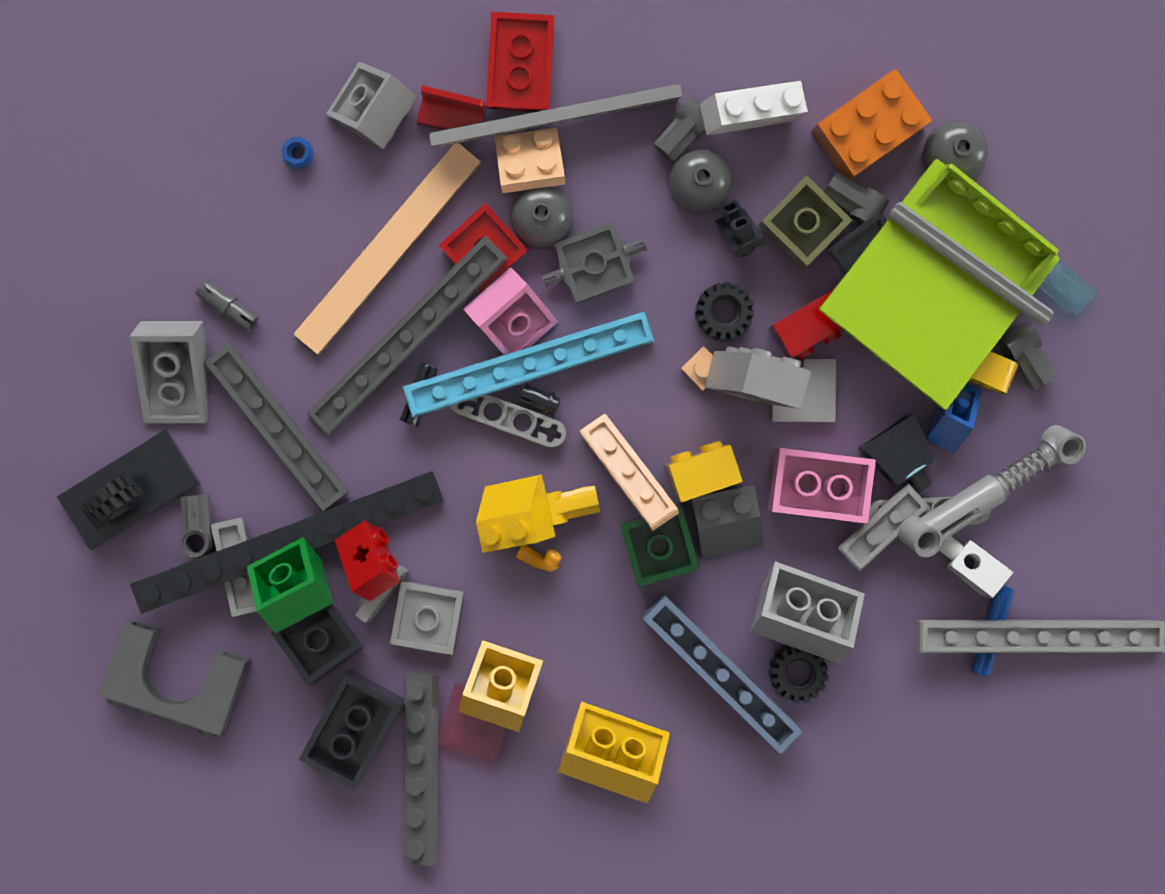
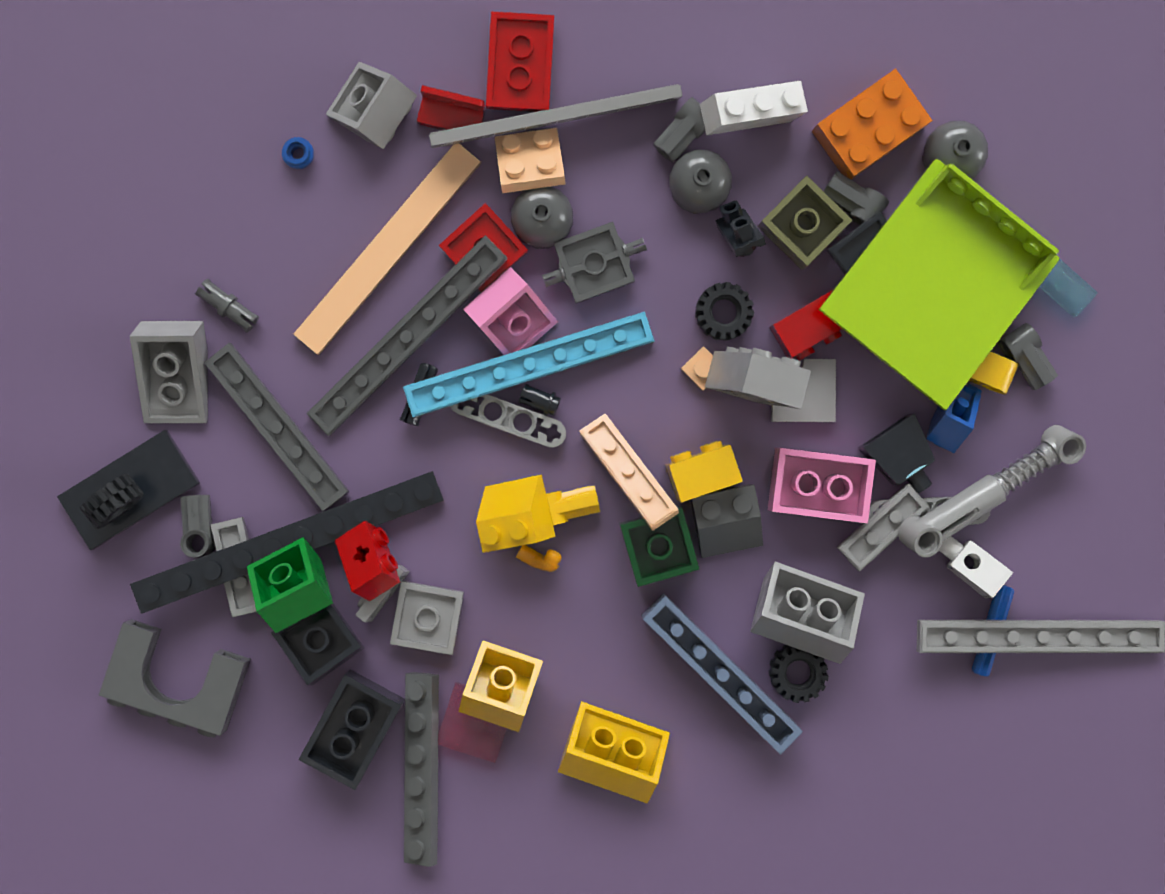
light grey axle [889,202,1054,326] -> none

